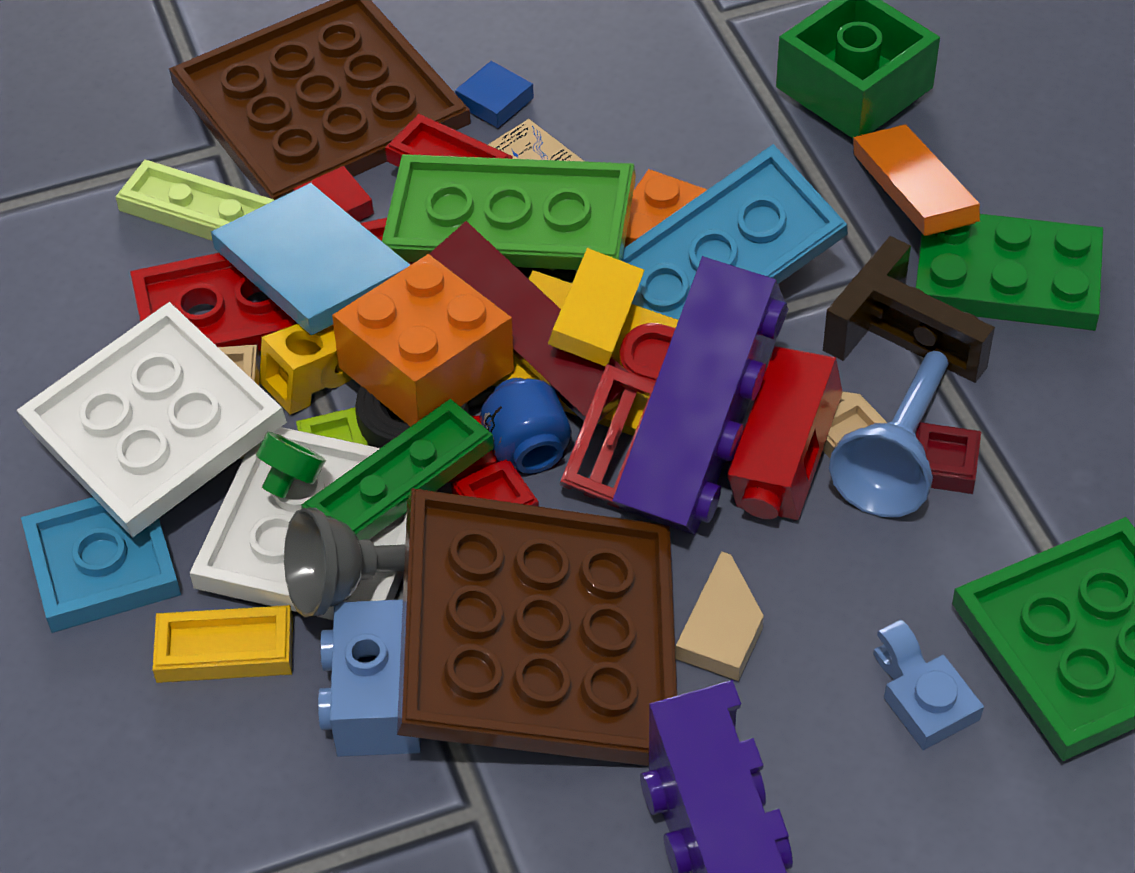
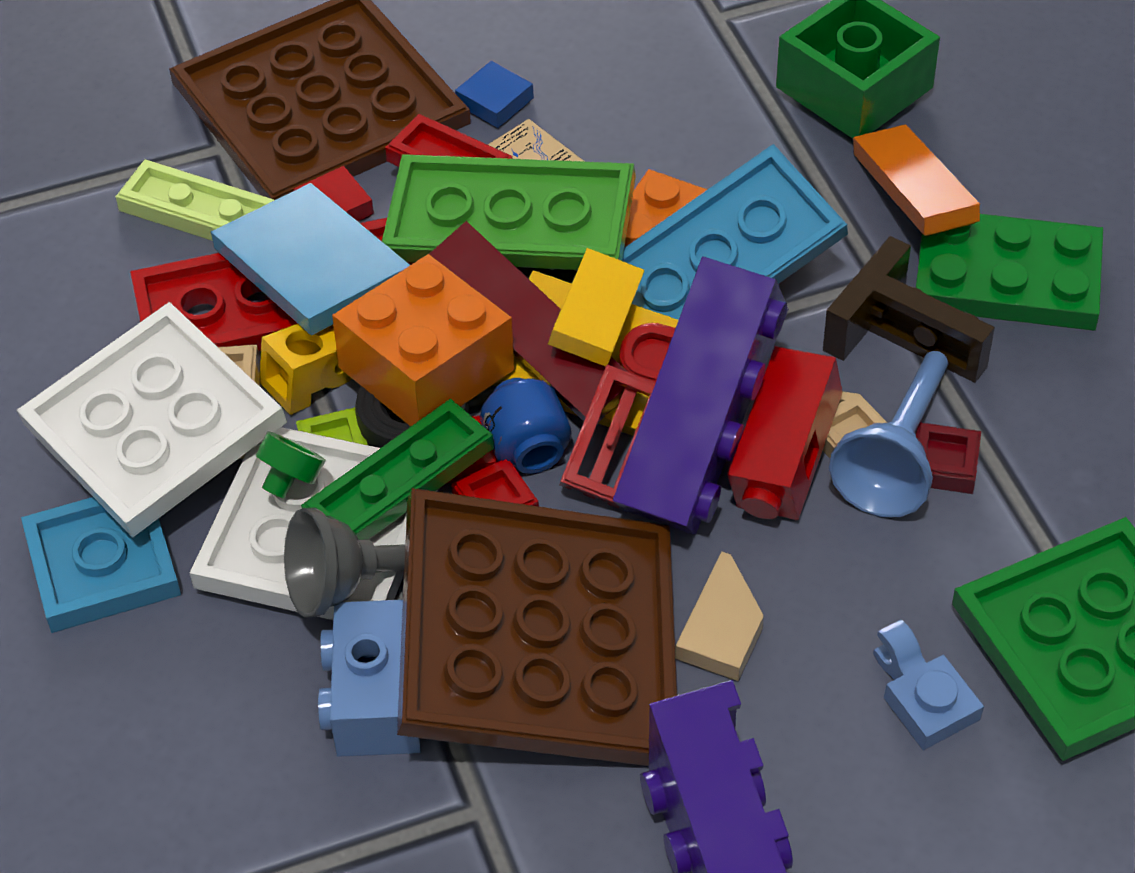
yellow tile [152,605,293,683] -> none

